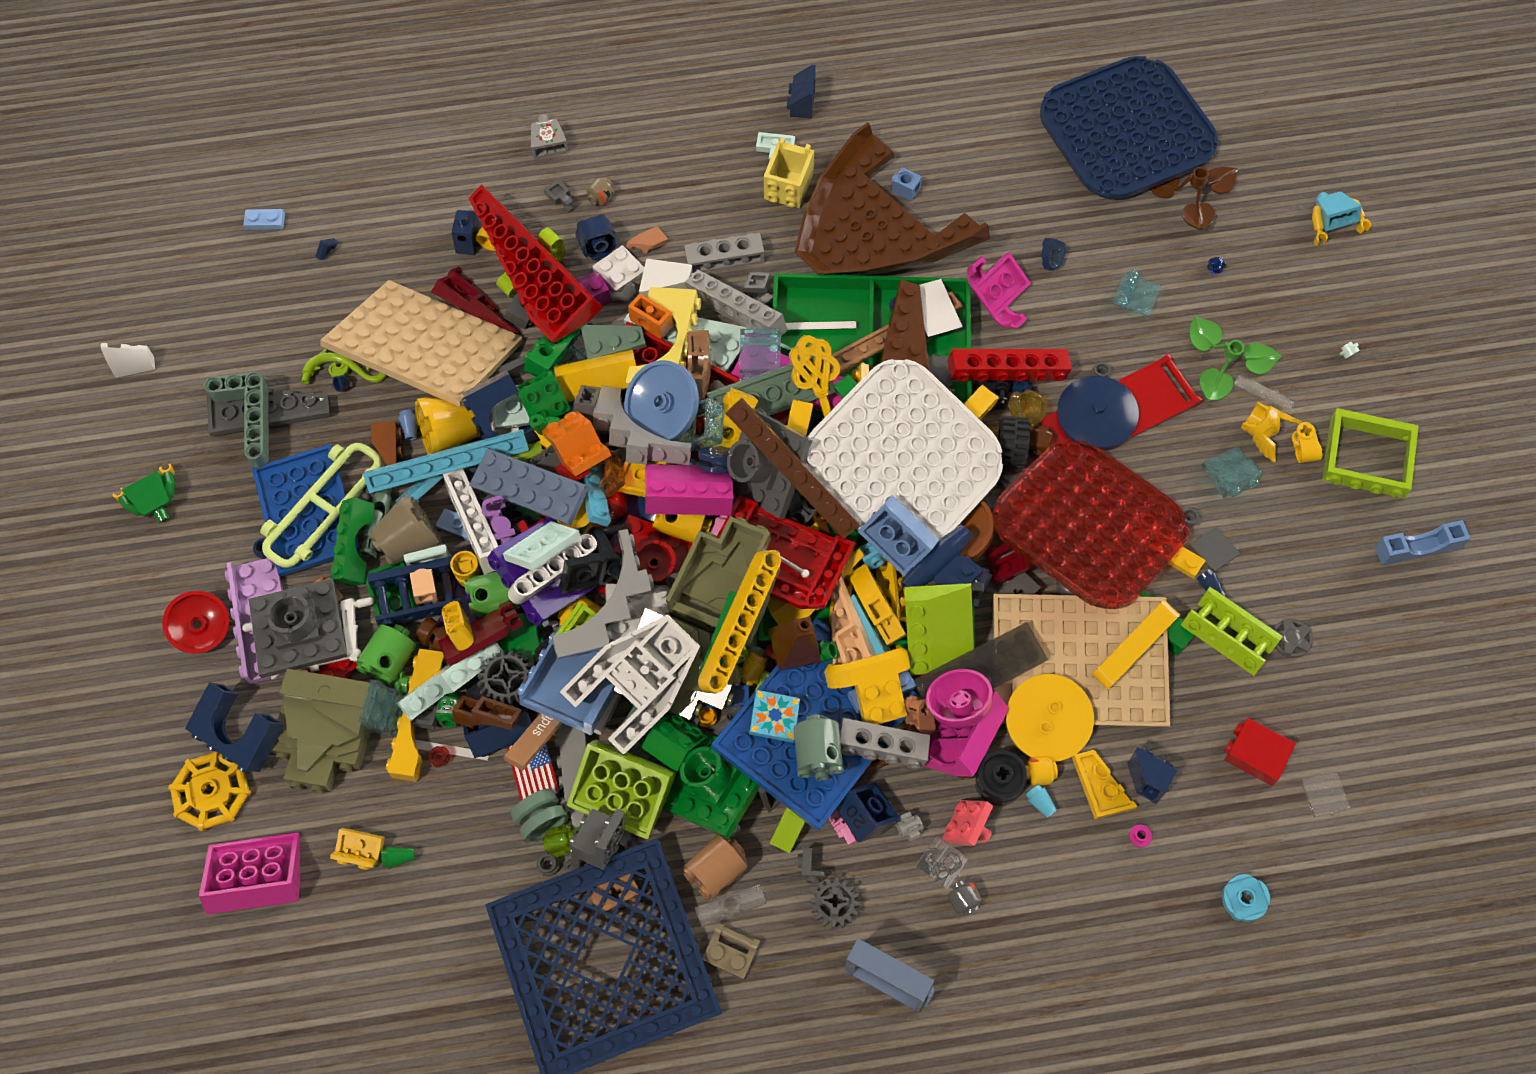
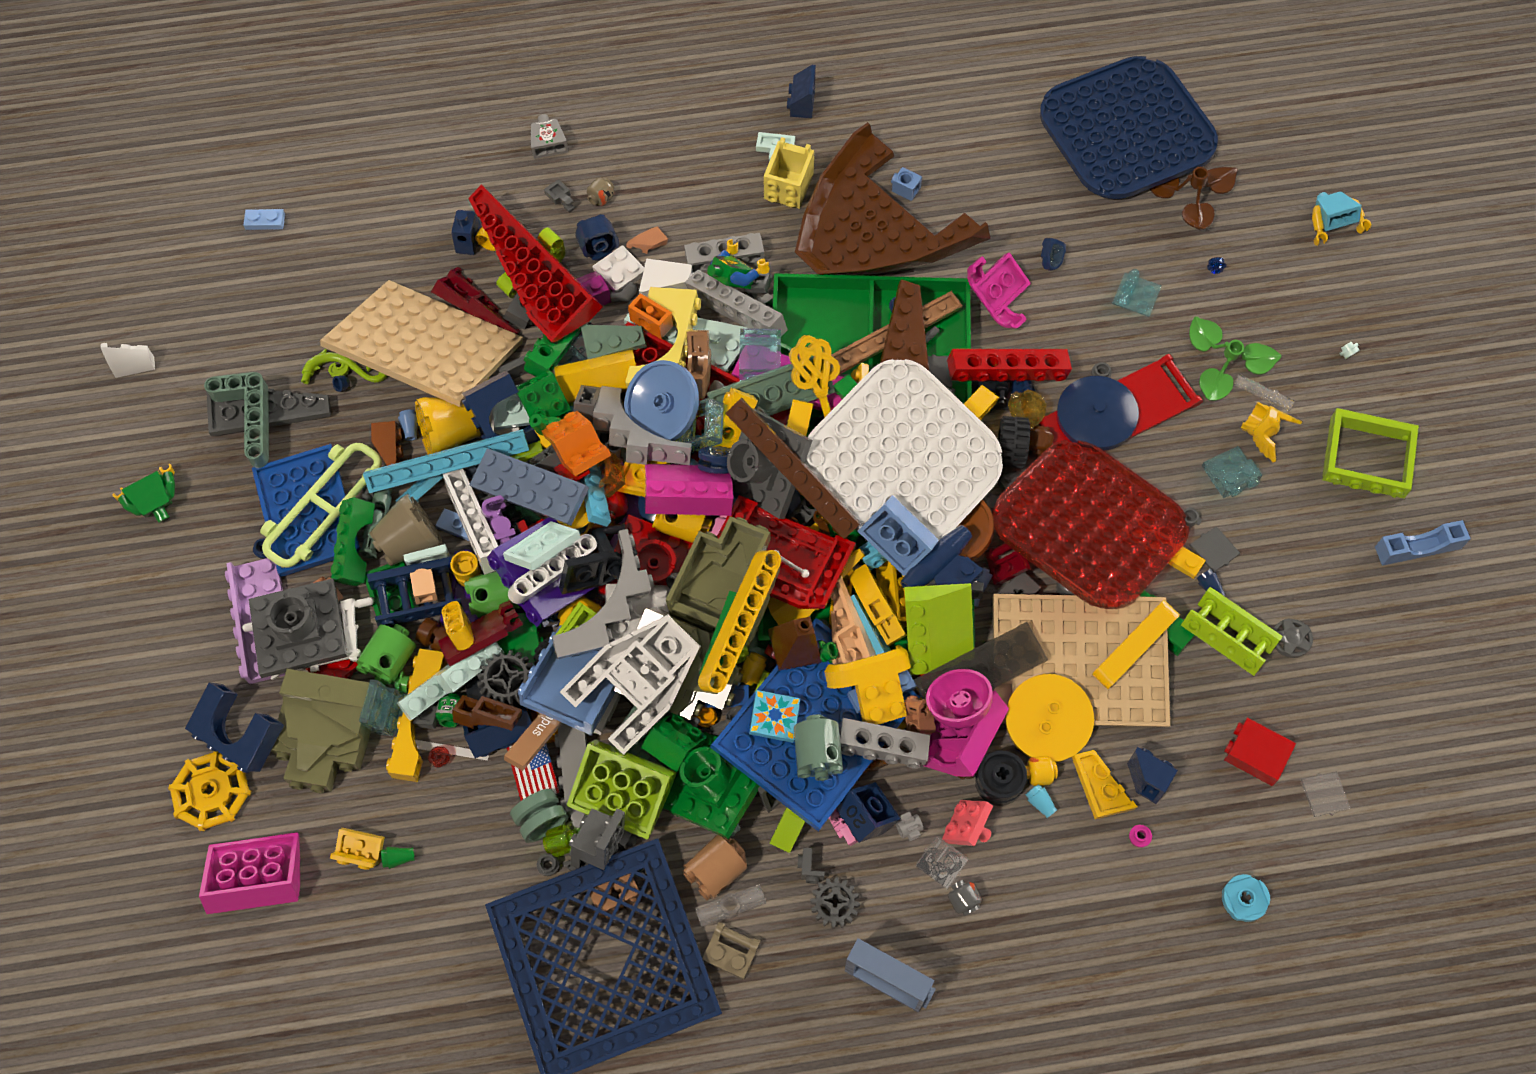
red dish [162,591,230,654] -> none
dark blue tile [315,238,338,260] -> none
white sticker [786,321,856,330] -> none
white sticker [920,279,962,337] -> none
yellow piece [1291,422,1322,463] -> none
none -> torso [707,239,770,289]

